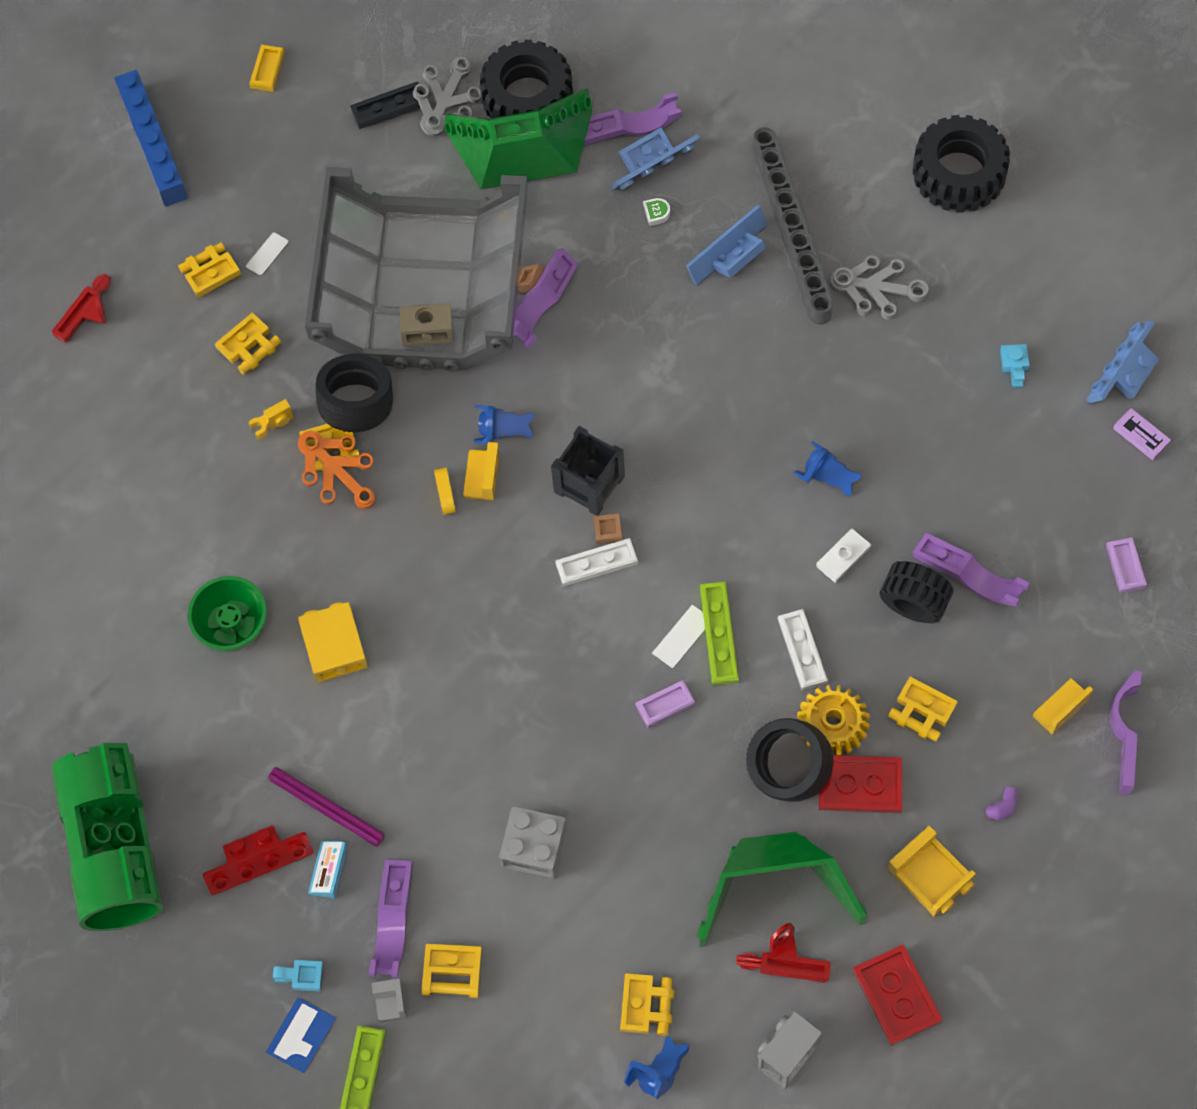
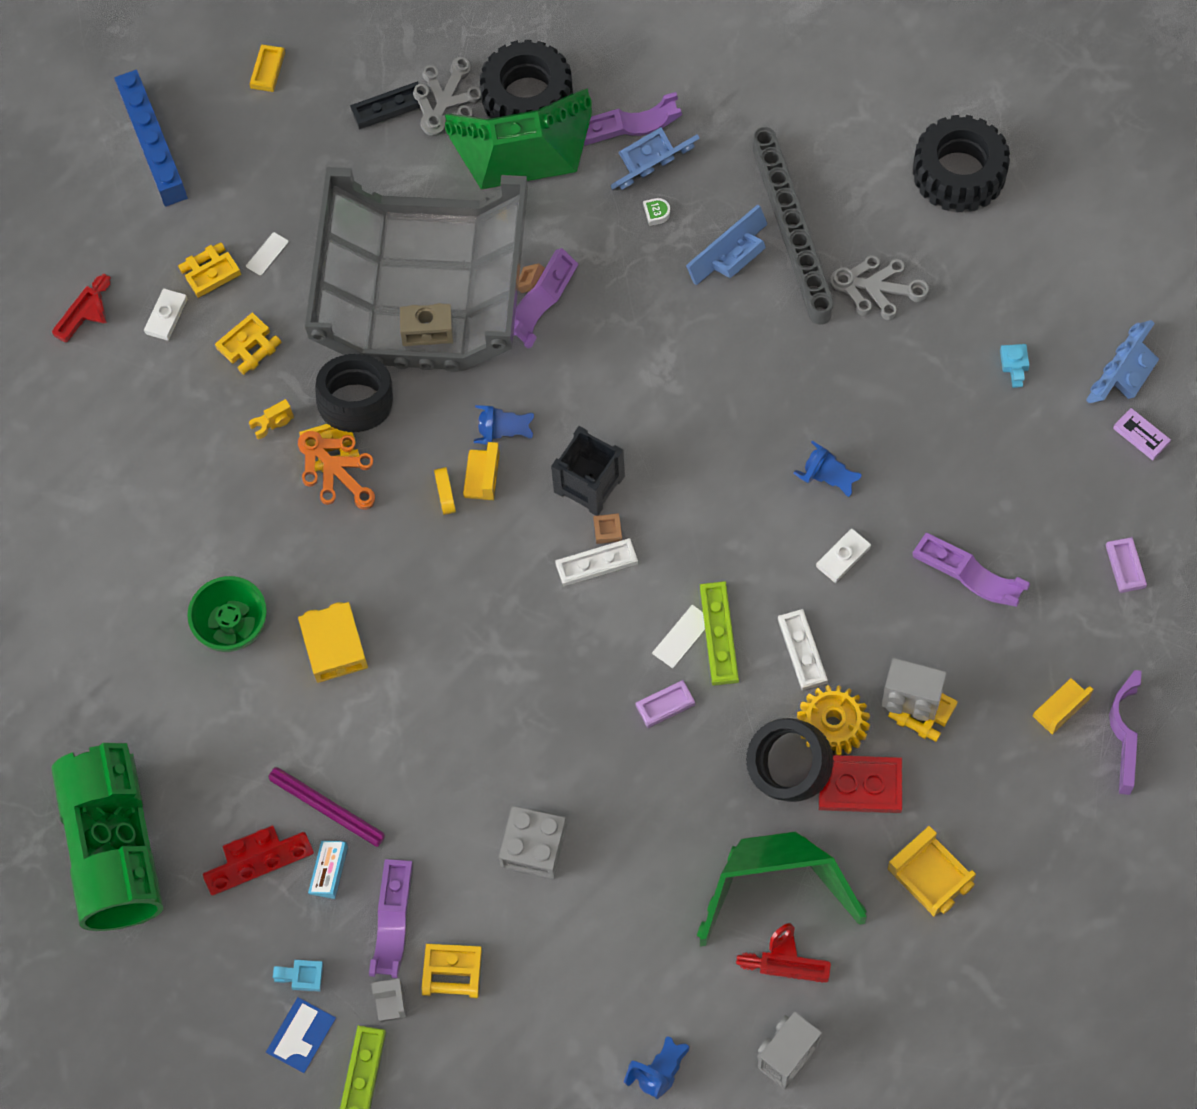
yellow plate [620,973,675,1036] -> none
red plate [853,944,943,1046] -> none
black tyre [879,561,954,624] -> none
medium lavender arm [985,787,1018,821] -> none
none -> white plate [144,288,188,341]
none -> light grey piece [881,658,946,721]

